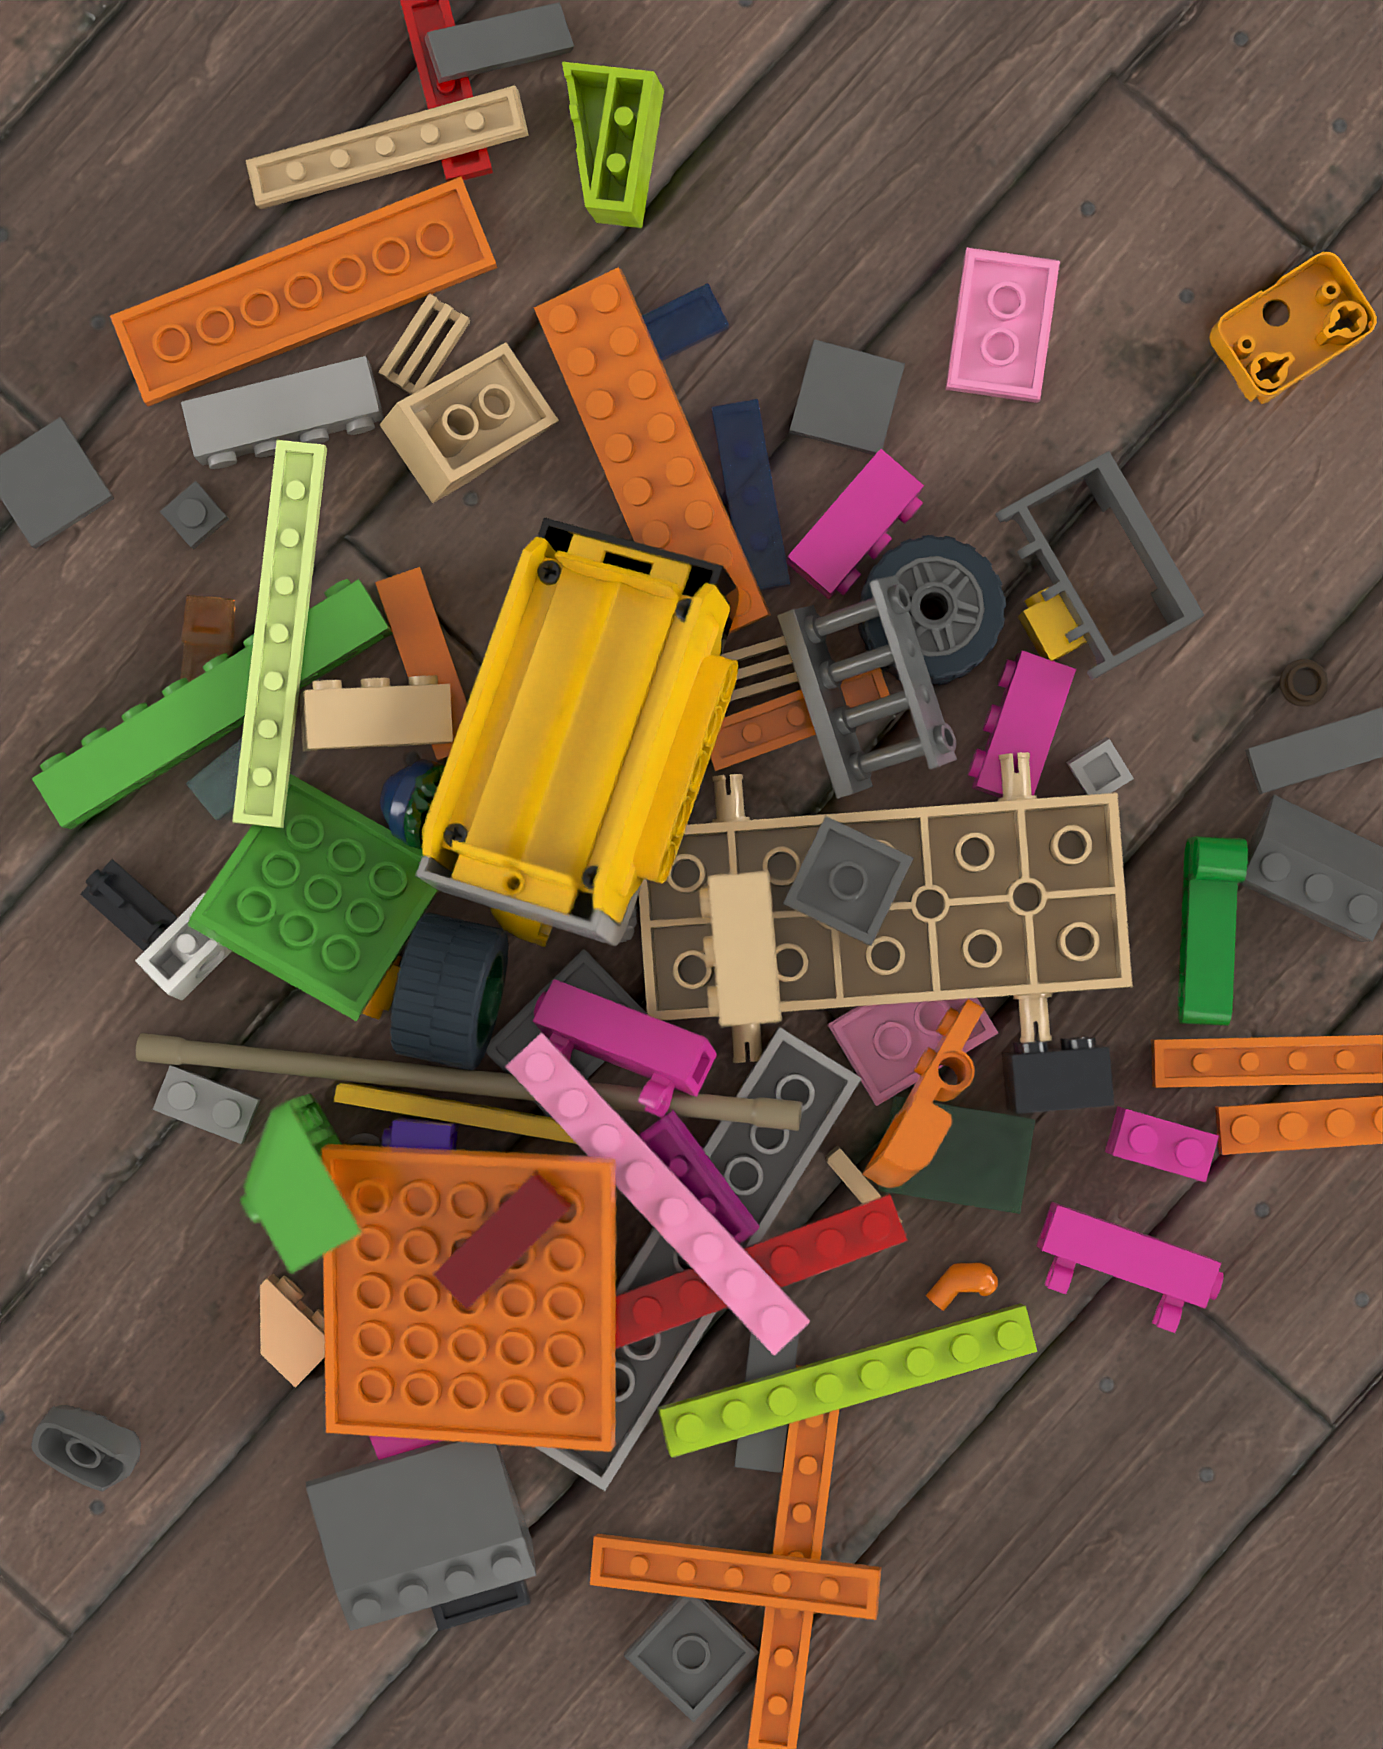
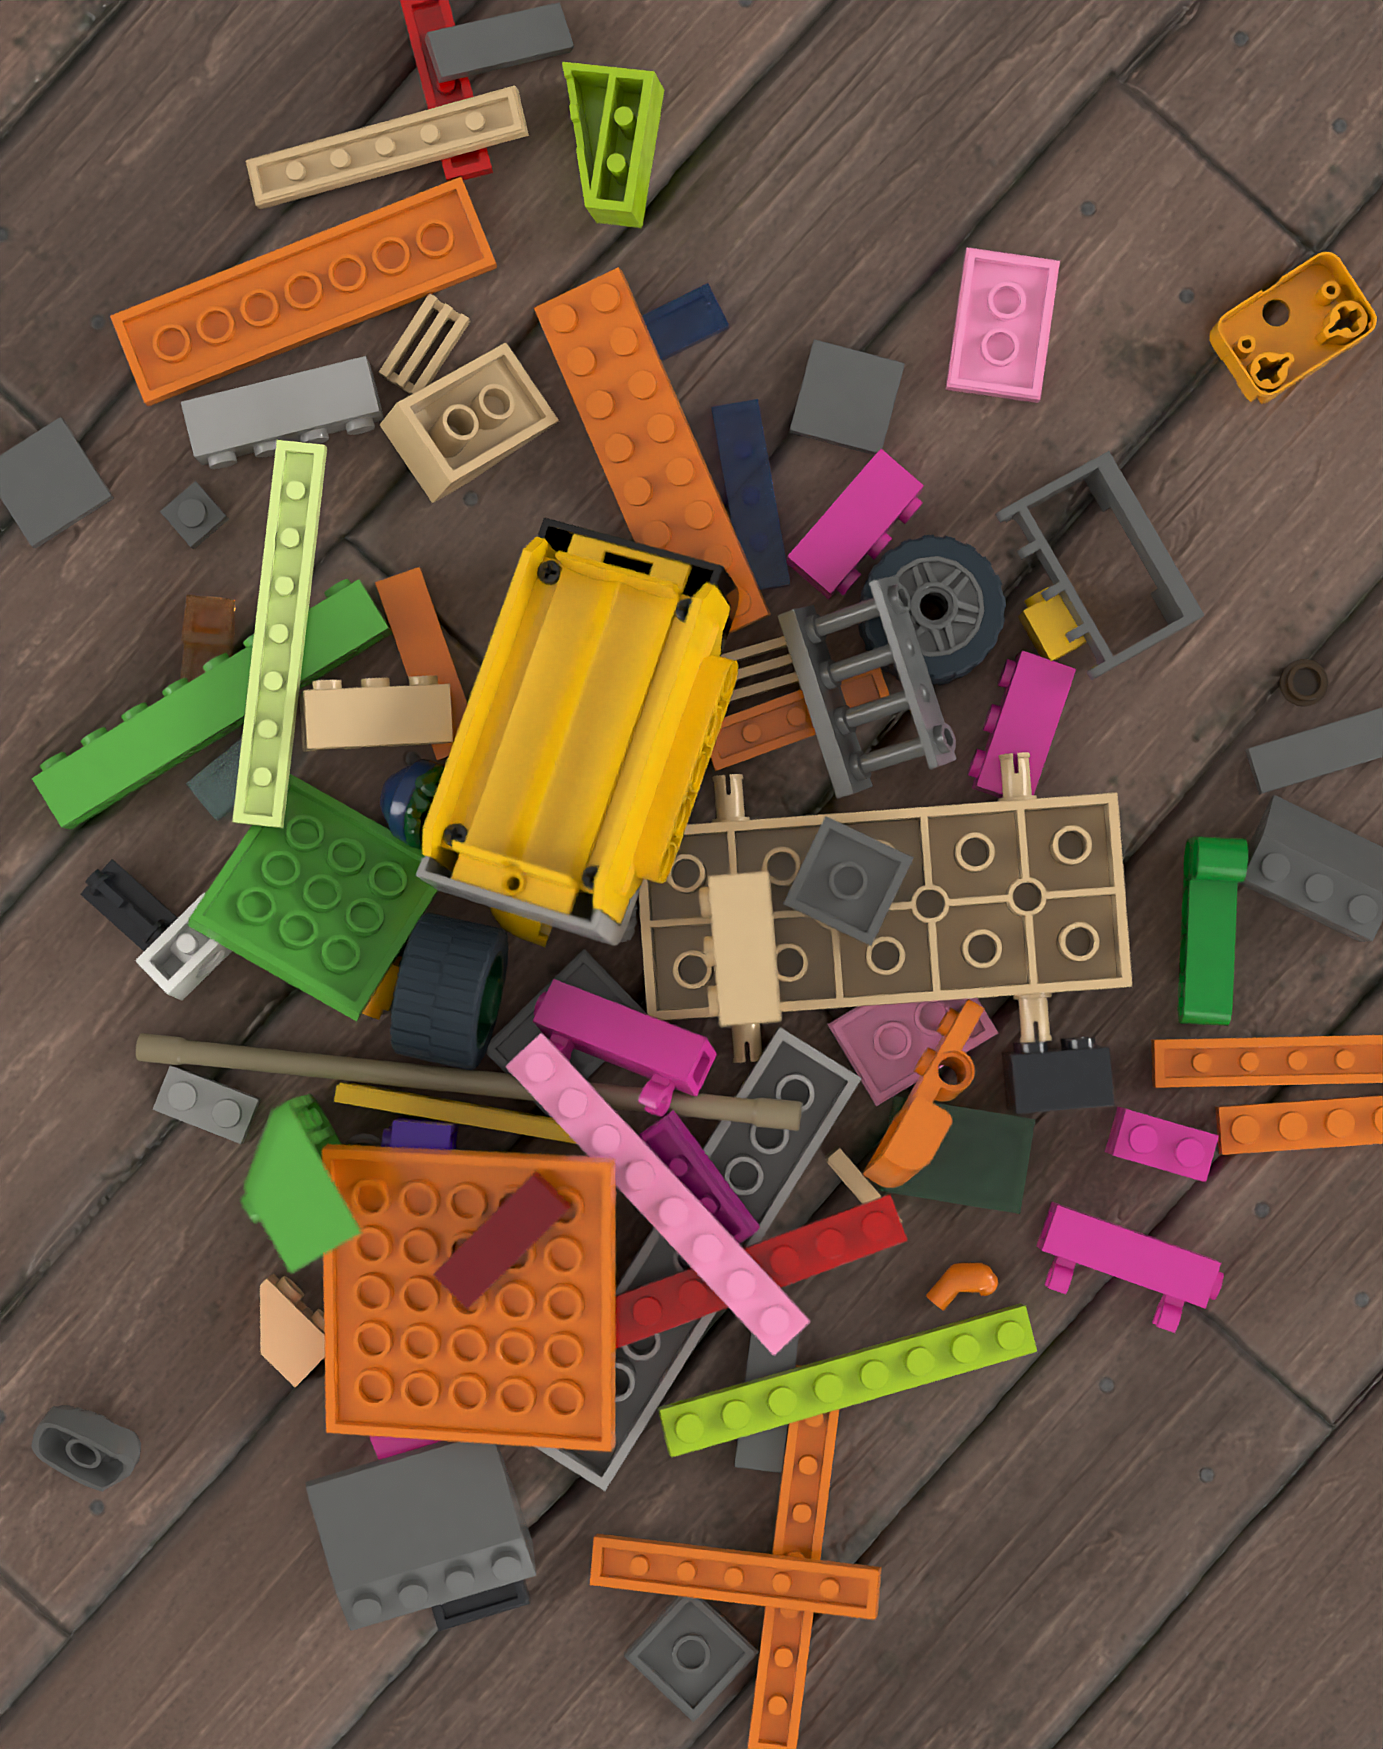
light grey plate [1066,737,1134,795] -> none

